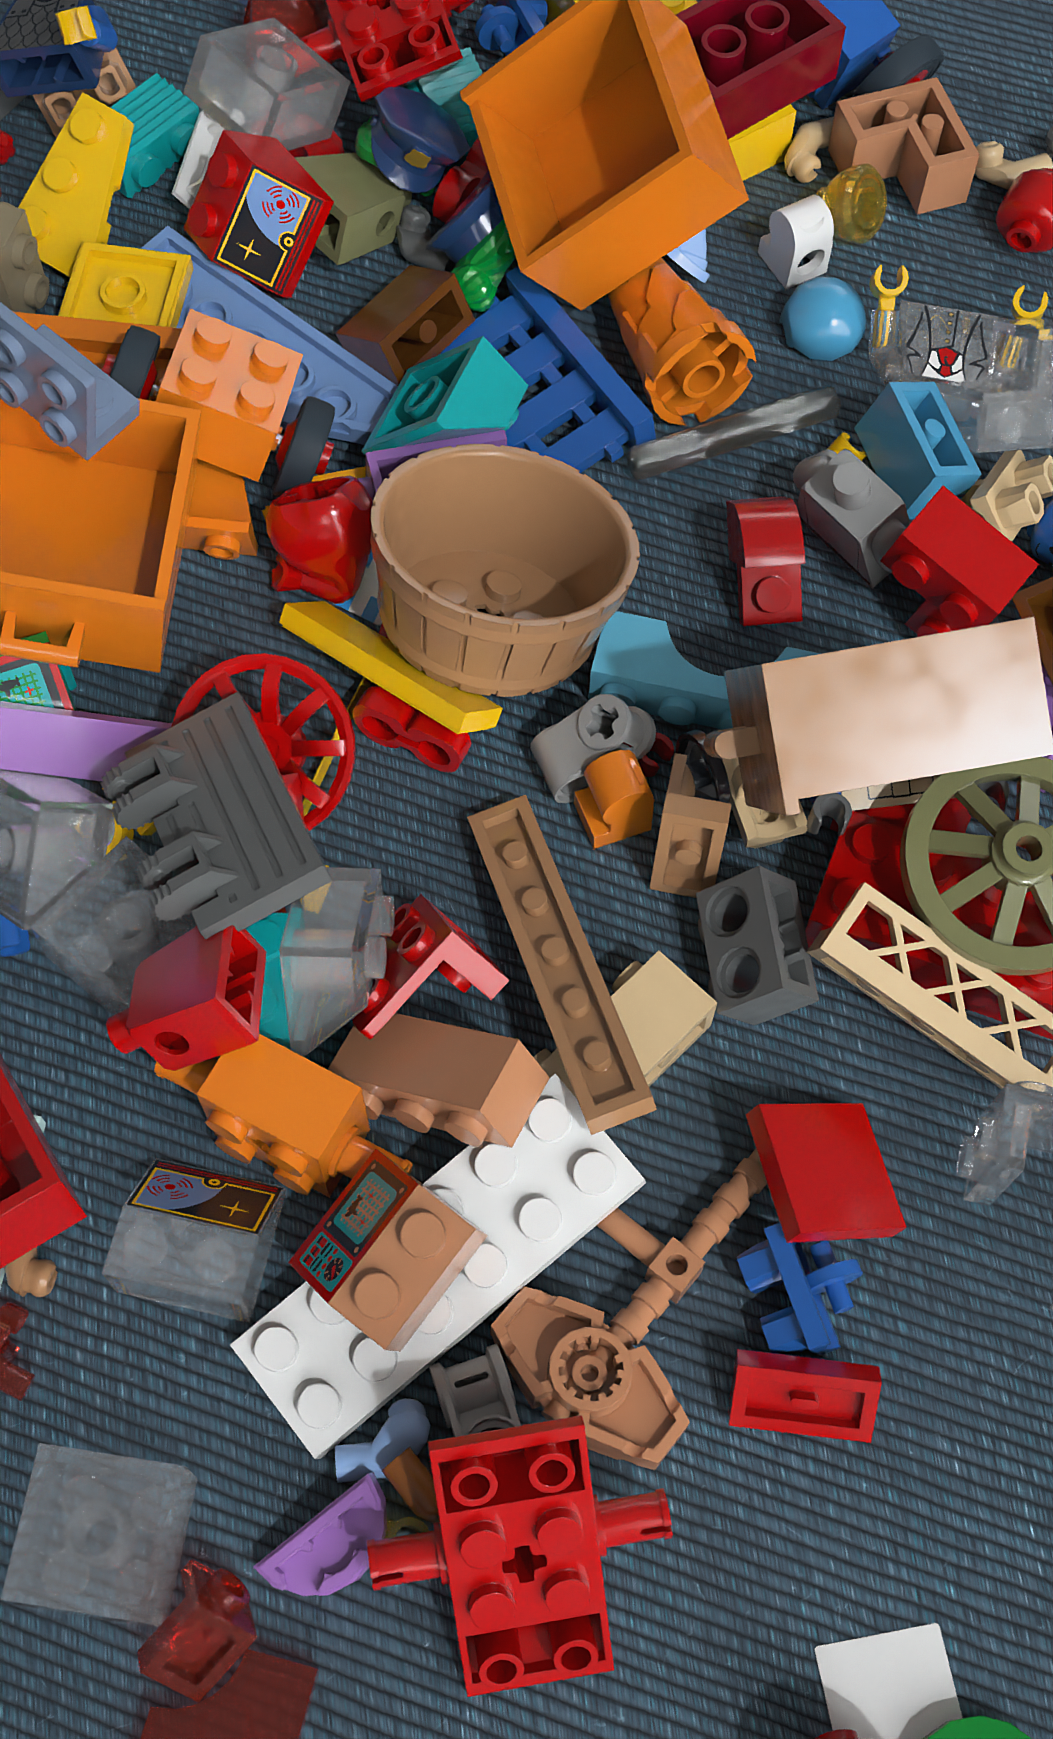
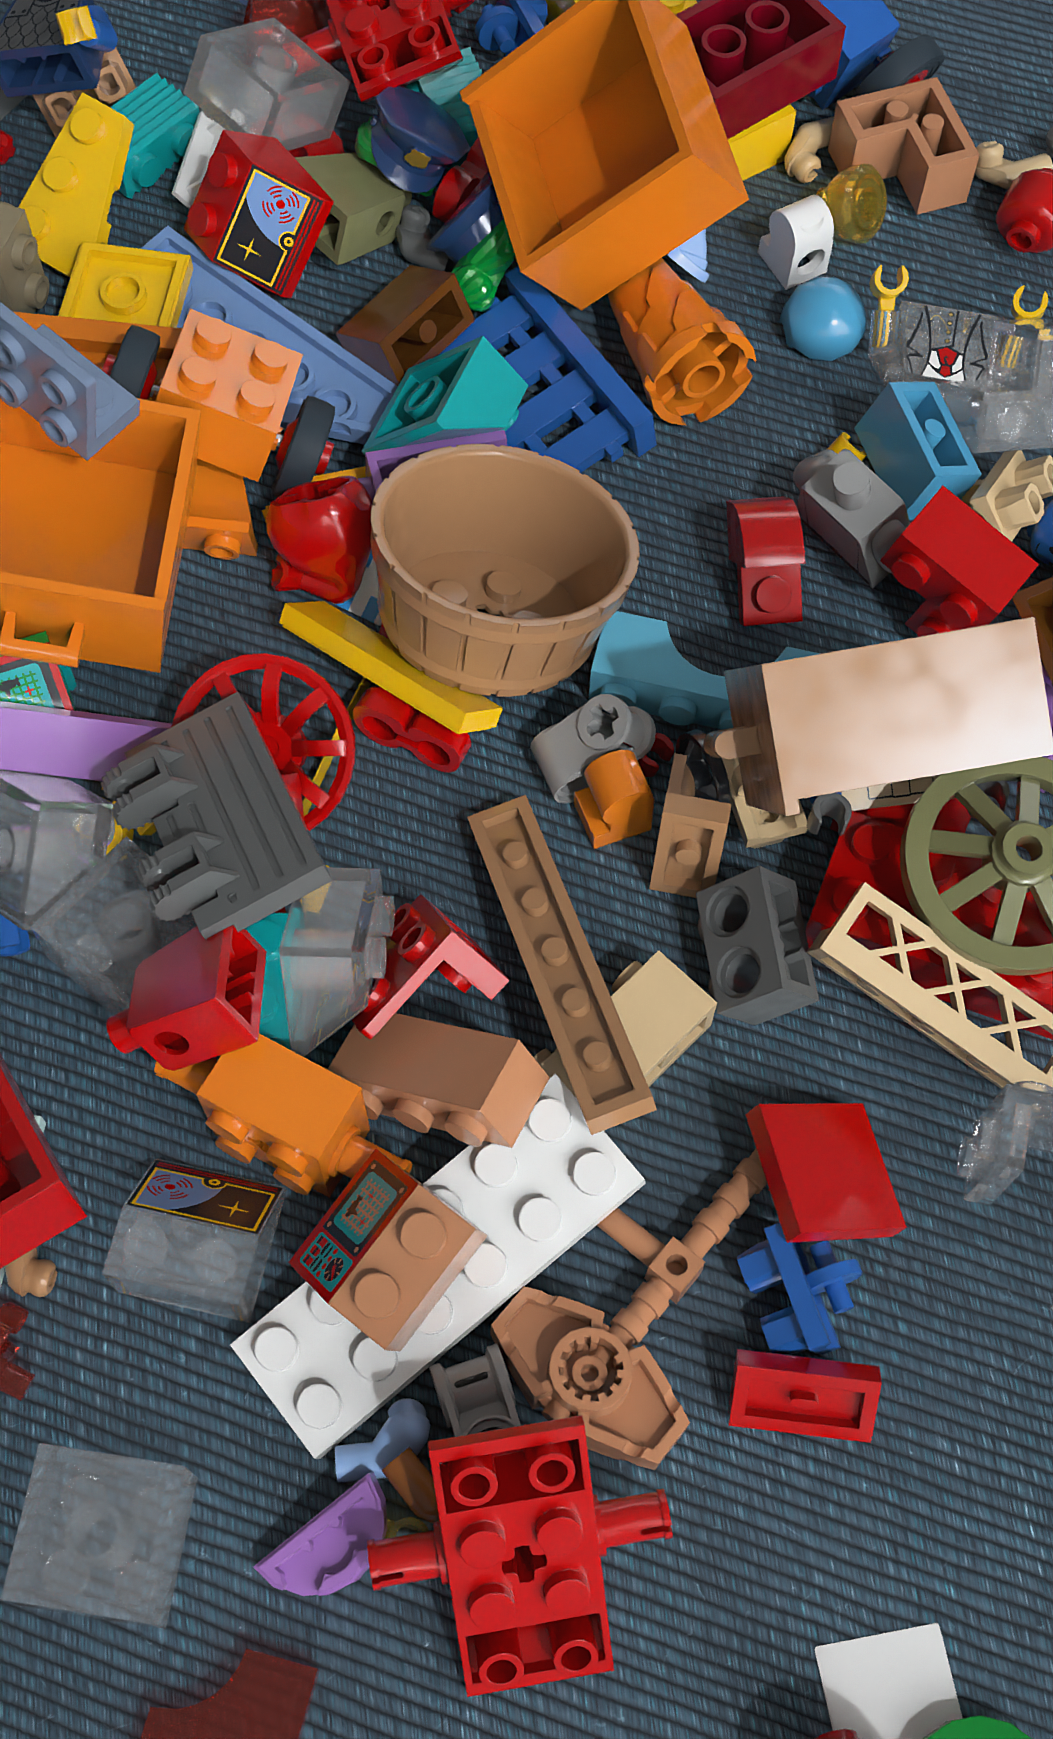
clear red bracket [137,1559,257,1703] -> none
clear smoke axle [626,385,841,480] -> none

